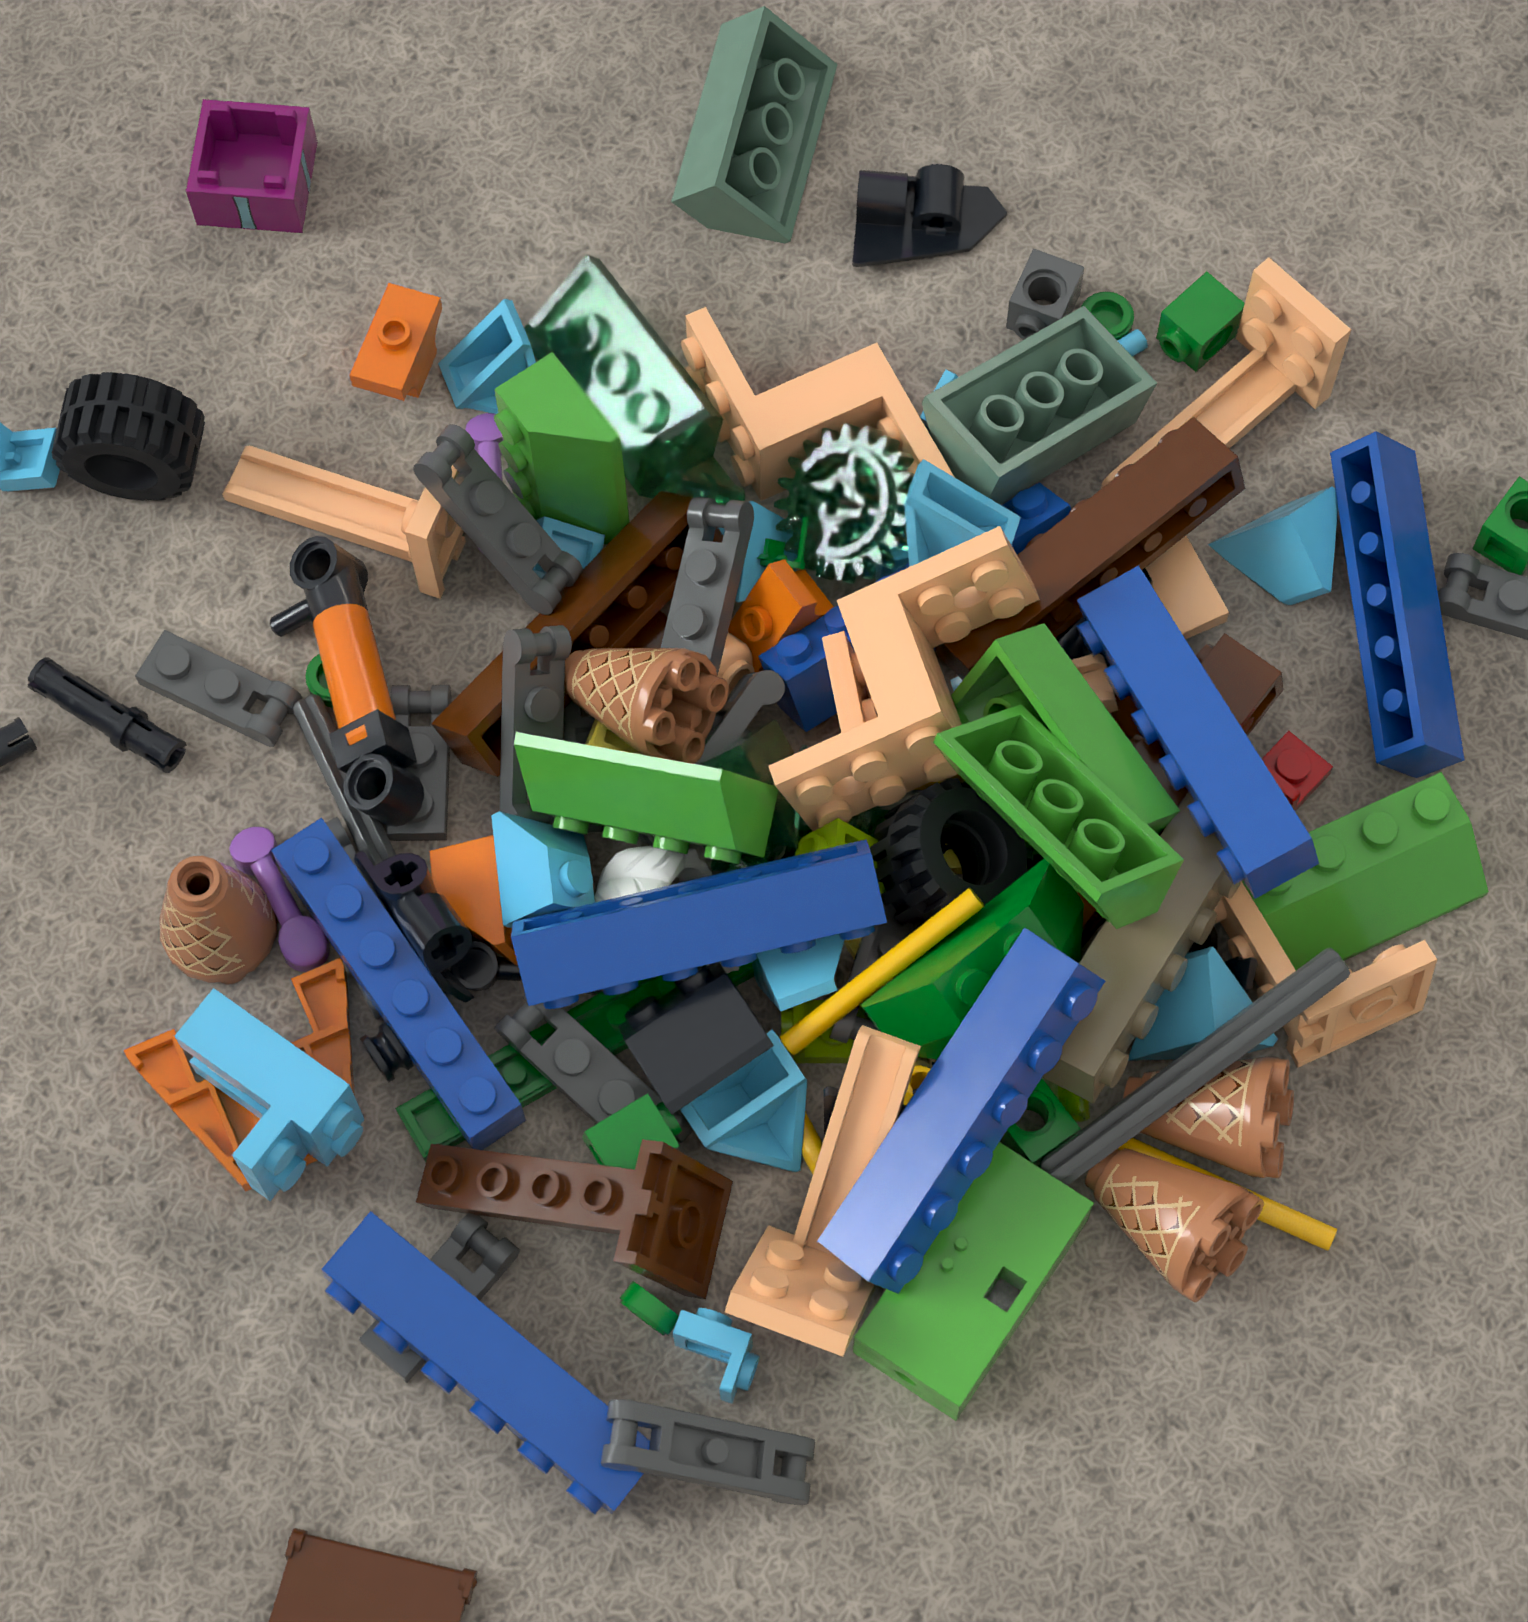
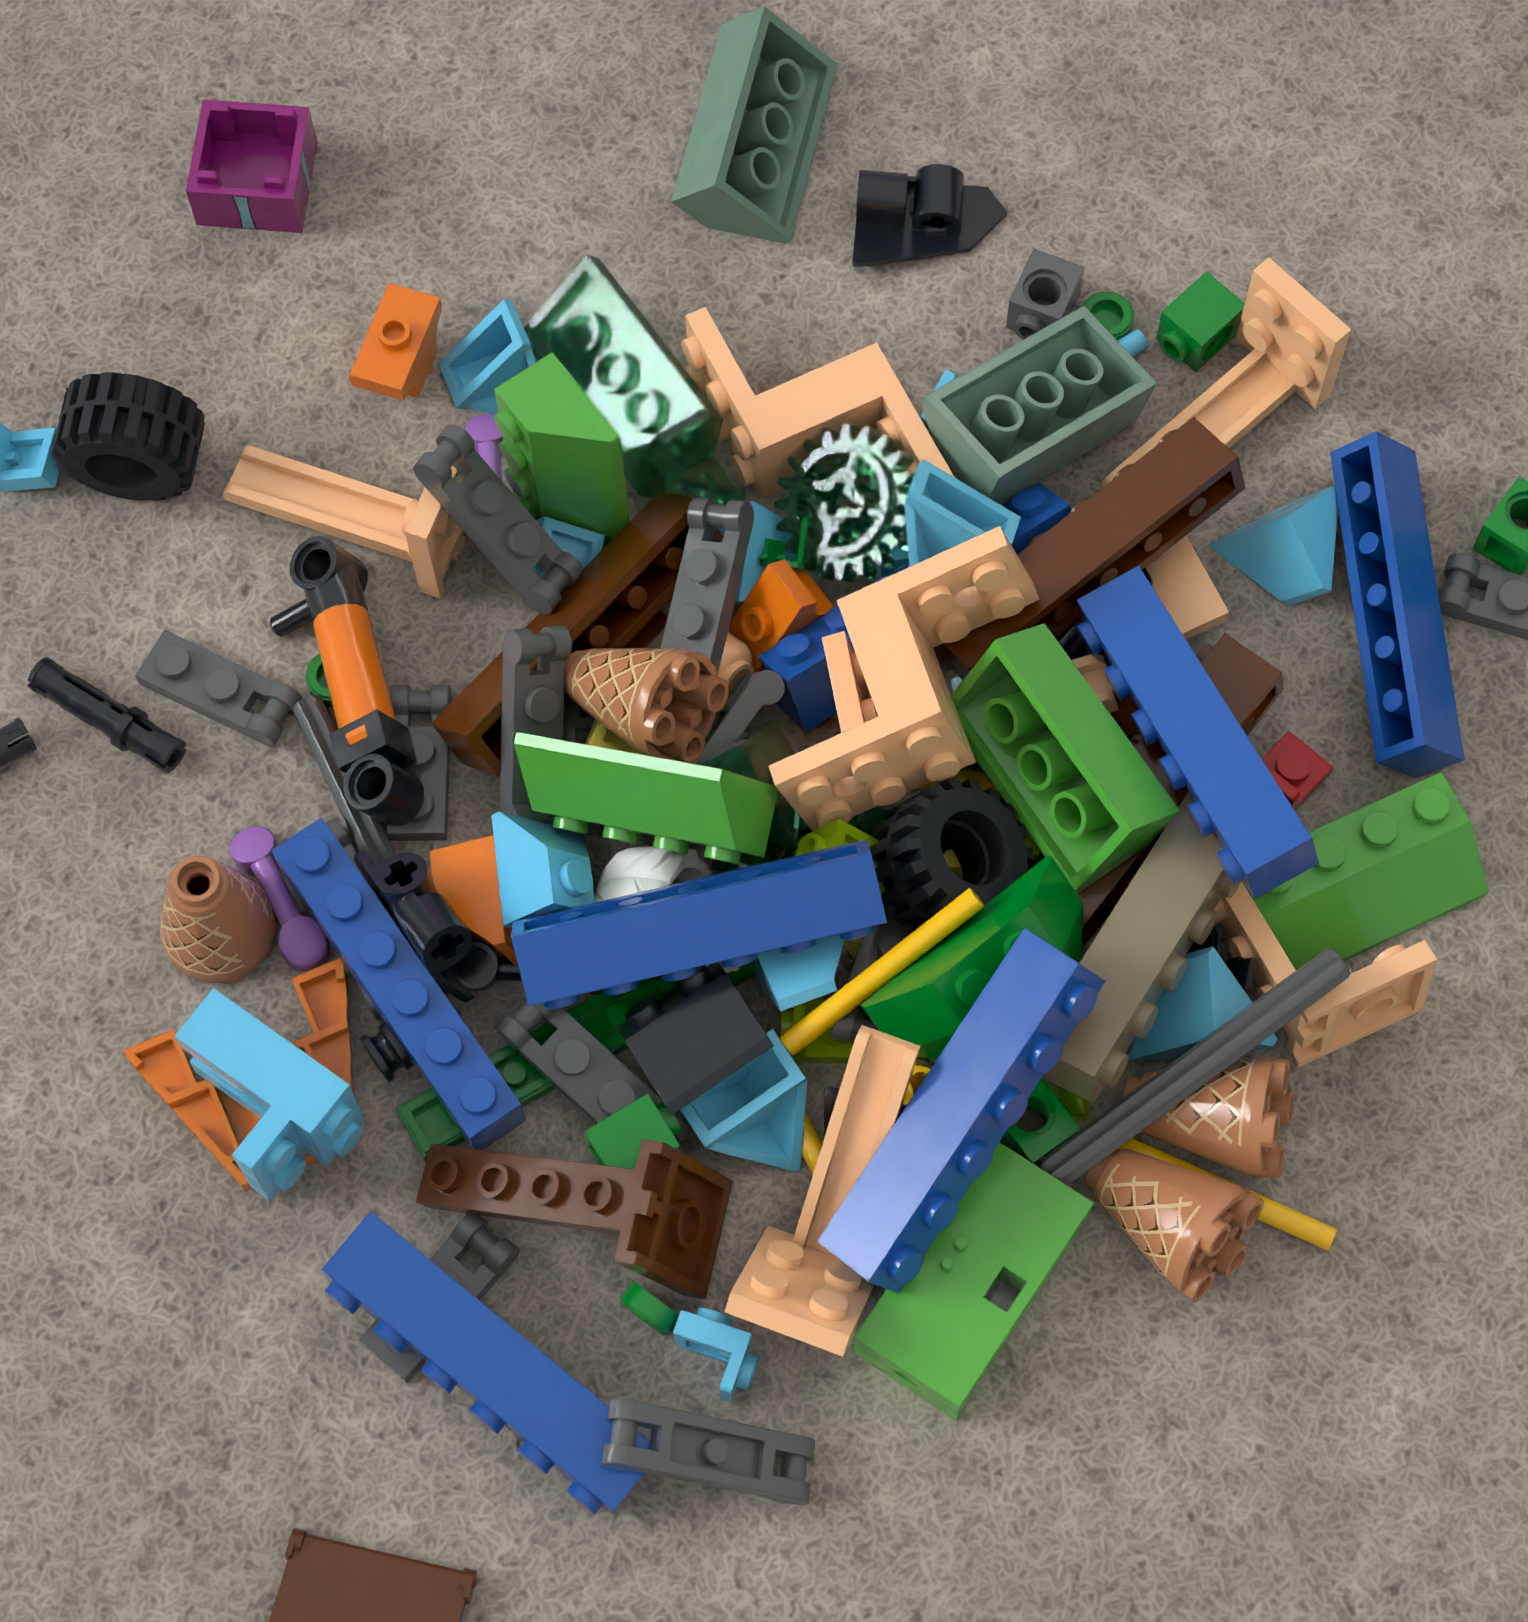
bright green slope [933,704,1184,929] -> none

